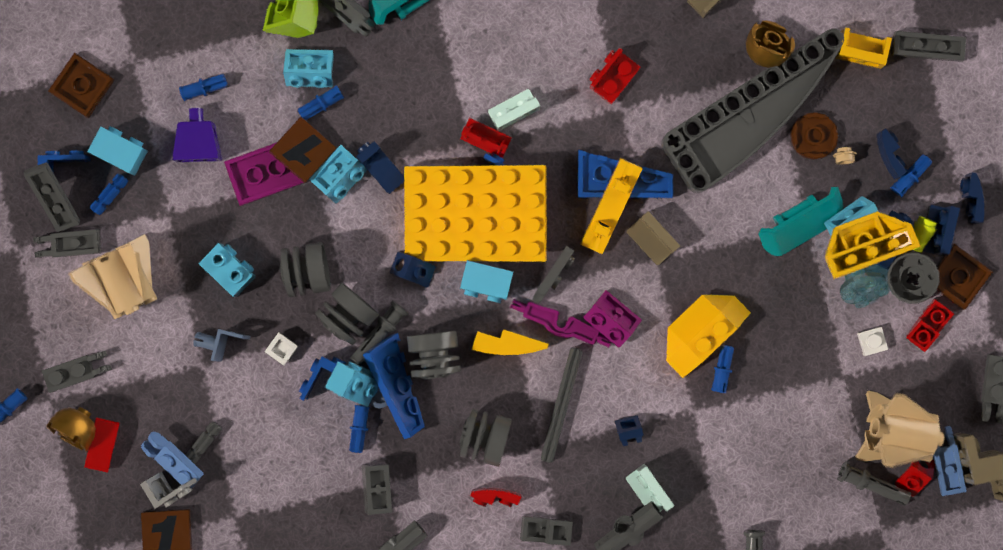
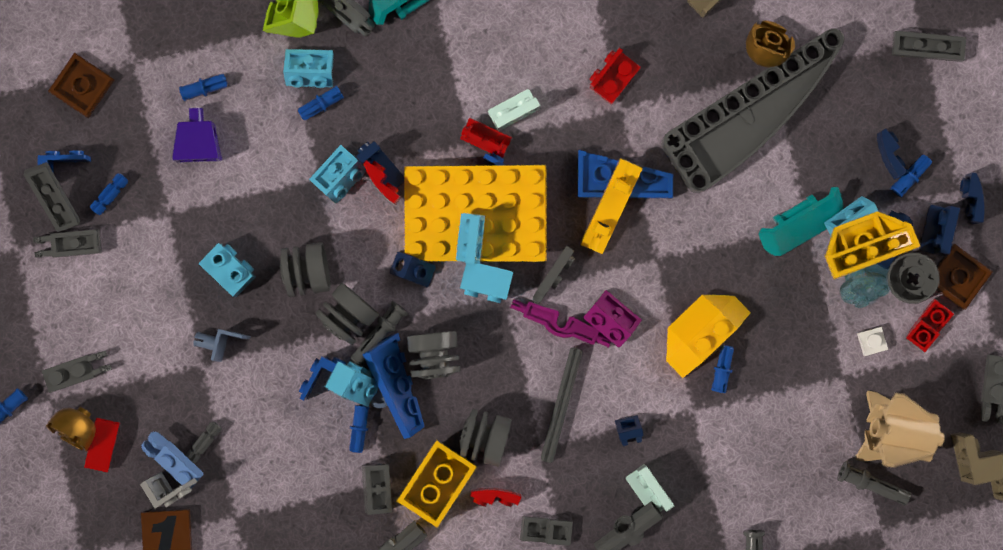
tan brick [69,234,157,319] -> none
medium azure brick [87,126,148,176] -> none
magenta tile [224,143,307,206] -> none
white plate [265,332,299,365] -> none
reddish brown tile [269,117,336,183] -> none
yellow slope [472,330,549,355] -> none
dark tan panel [626,211,680,265] -> none
reddish brown tile [790,112,839,160] -> none
tan plate [833,147,857,165] -> none
yellow panel [835,27,892,69] -> none
red bracket [895,460,935,497] -> none
neon yellow cone [913,216,937,253] -> none
medium blue hinge [933,426,966,496] -> none
none -> red slope [364,161,401,206]
none -> yellow brick [397,440,477,527]
none -> medium azure bracket [456,213,485,264]

